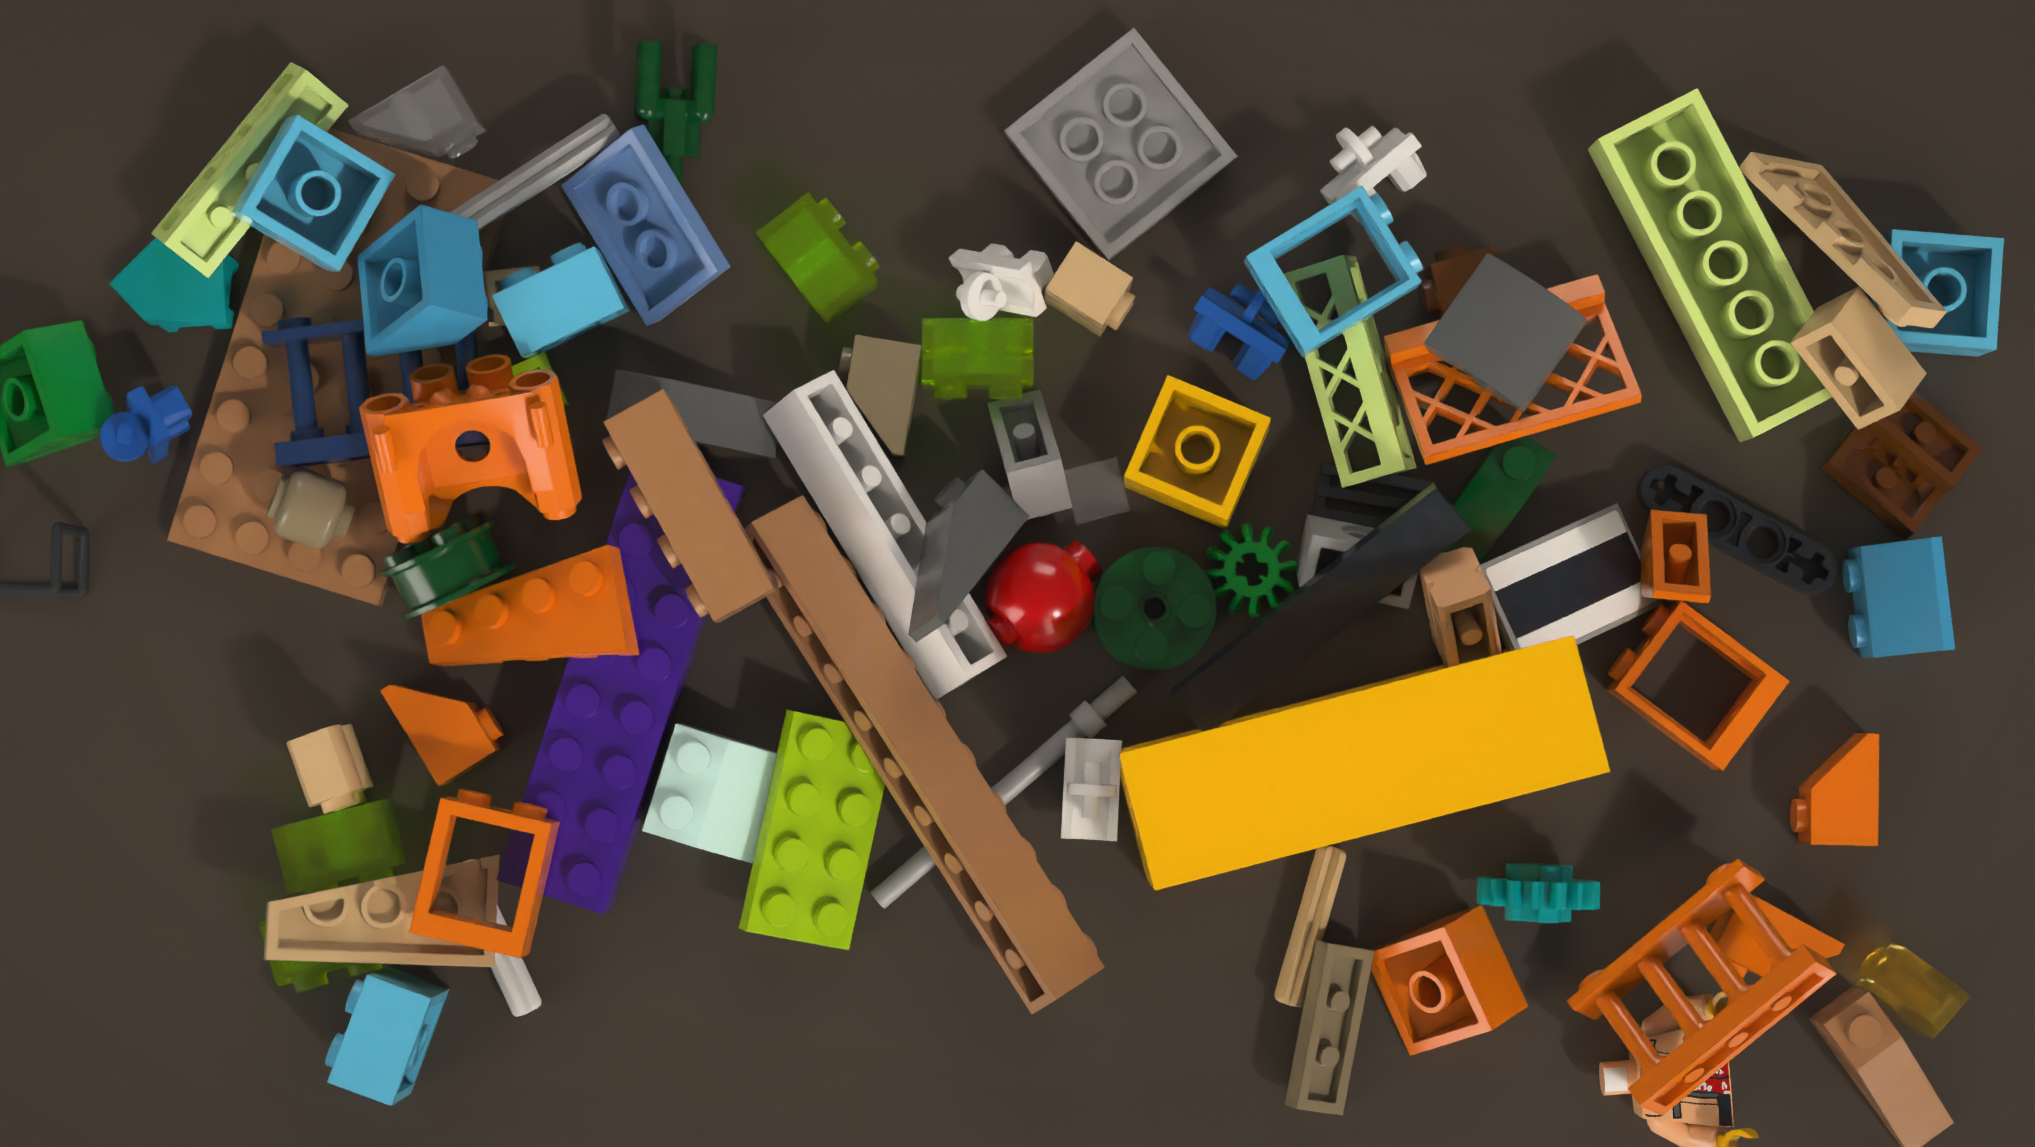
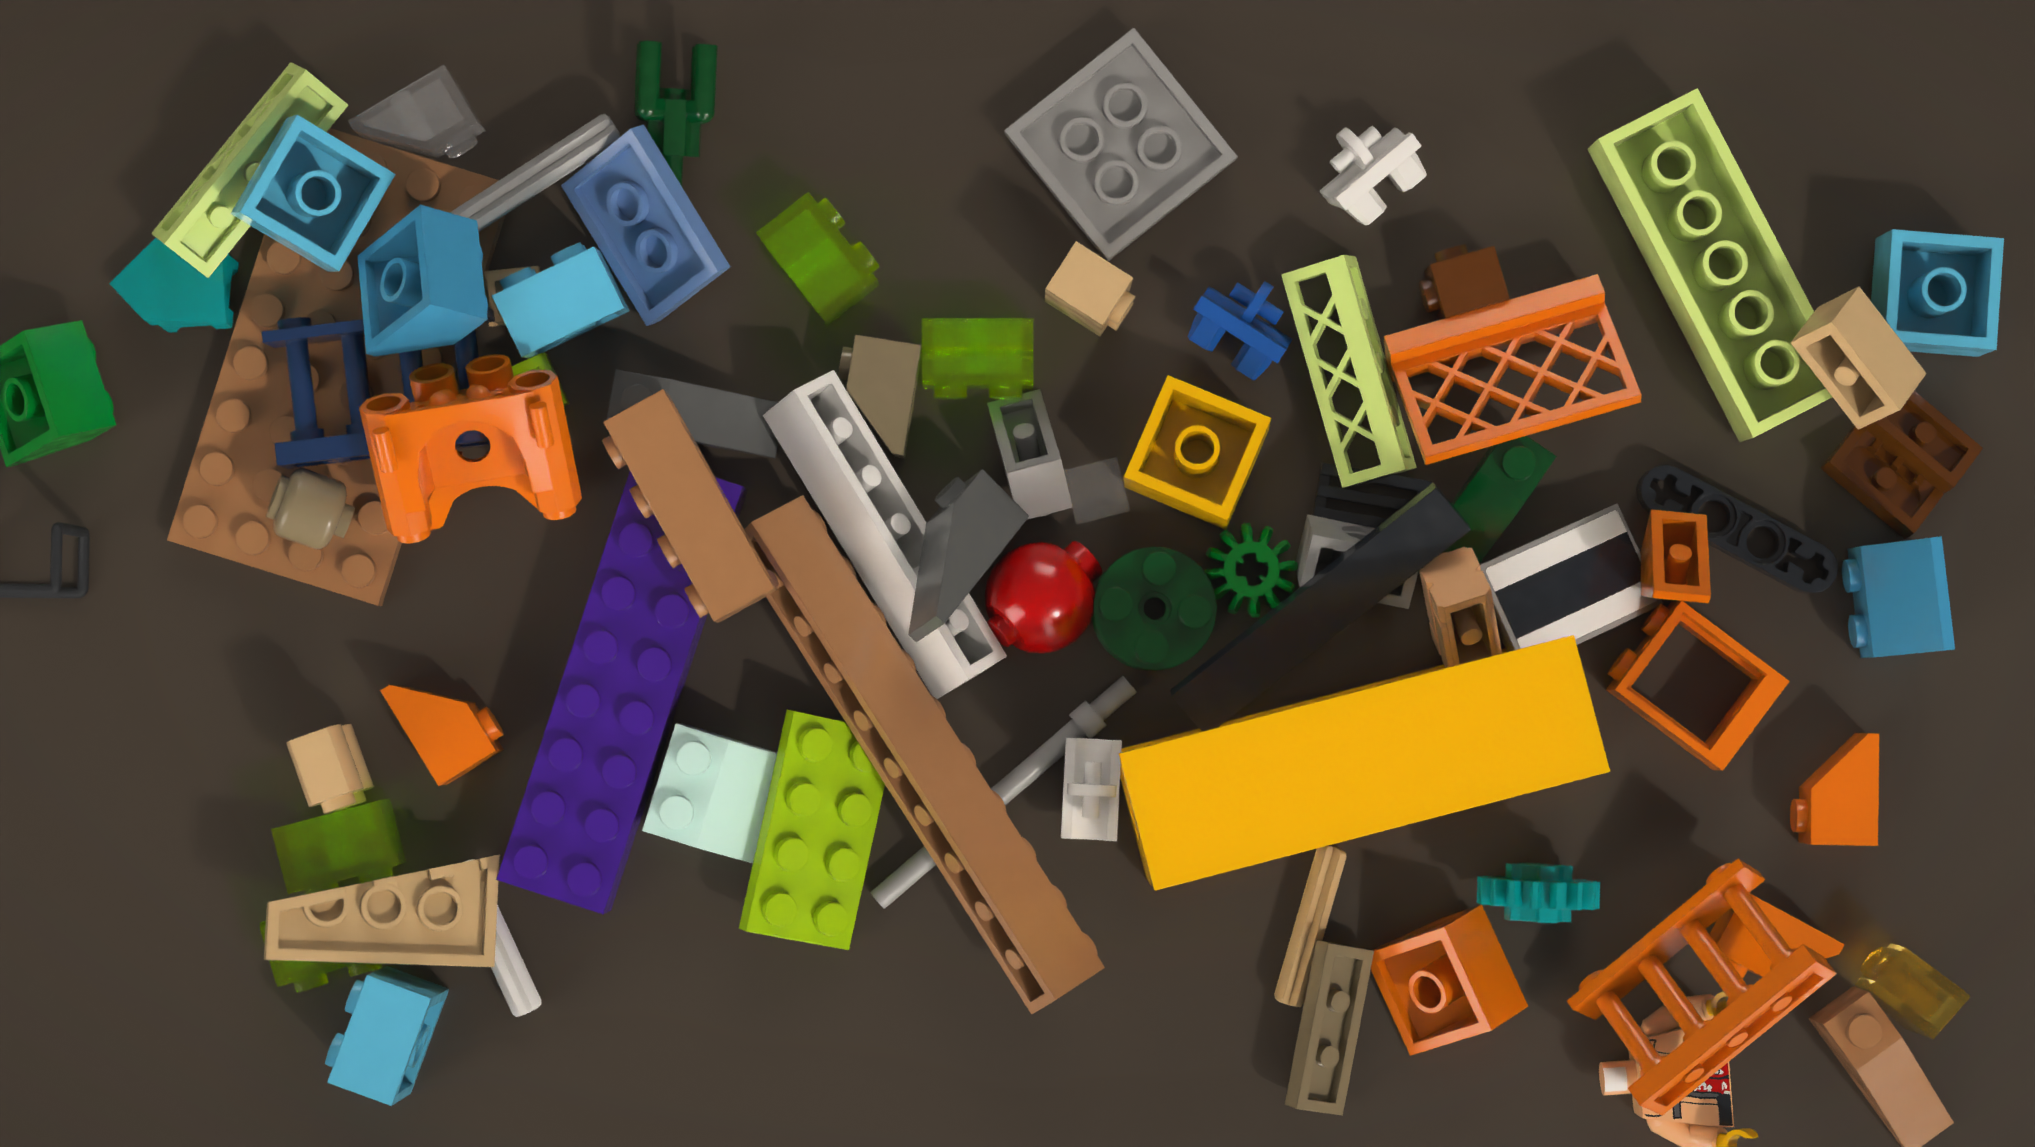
blue hips [100,384,192,464] -> none
dark green wheel [380,512,516,620] -> none
orange window [409,789,560,958] -> none
orange wing [421,545,639,666] -> none
white hips [949,243,1054,321] -> none
medium azure window [1244,186,1423,358] -> none
dark grey slope [1424,253,1587,412] -> none
tan wing [1739,152,1947,329] -> none

